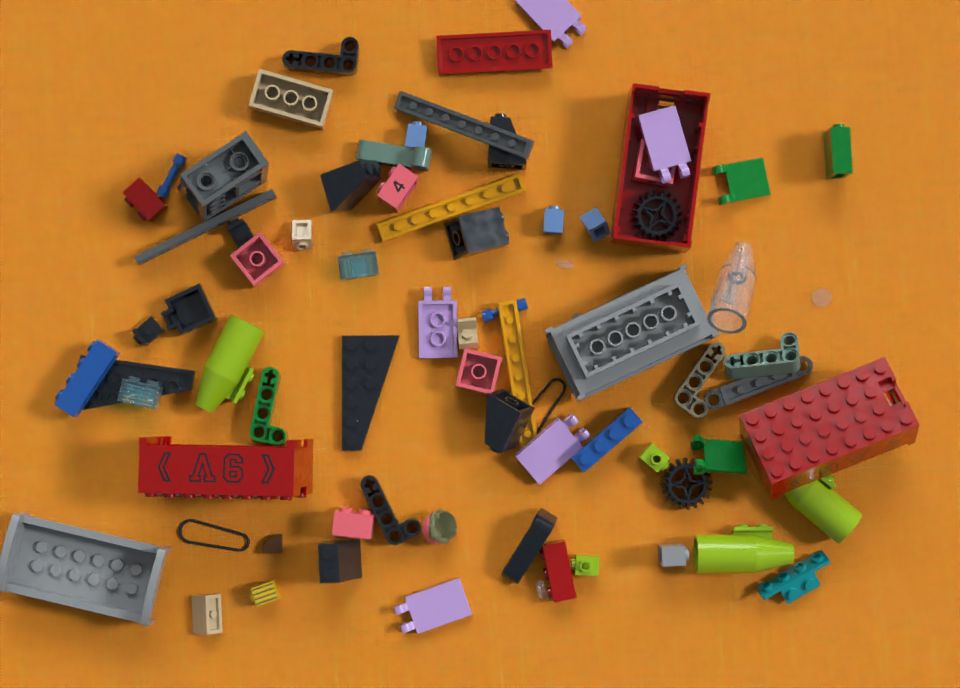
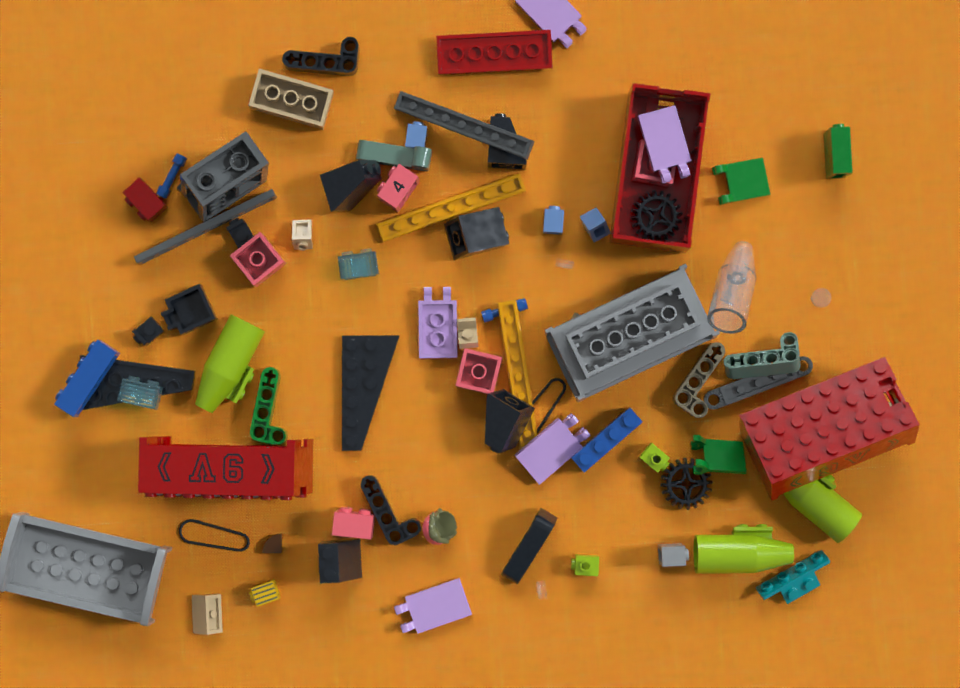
red brick [539,540,577,603] -> none

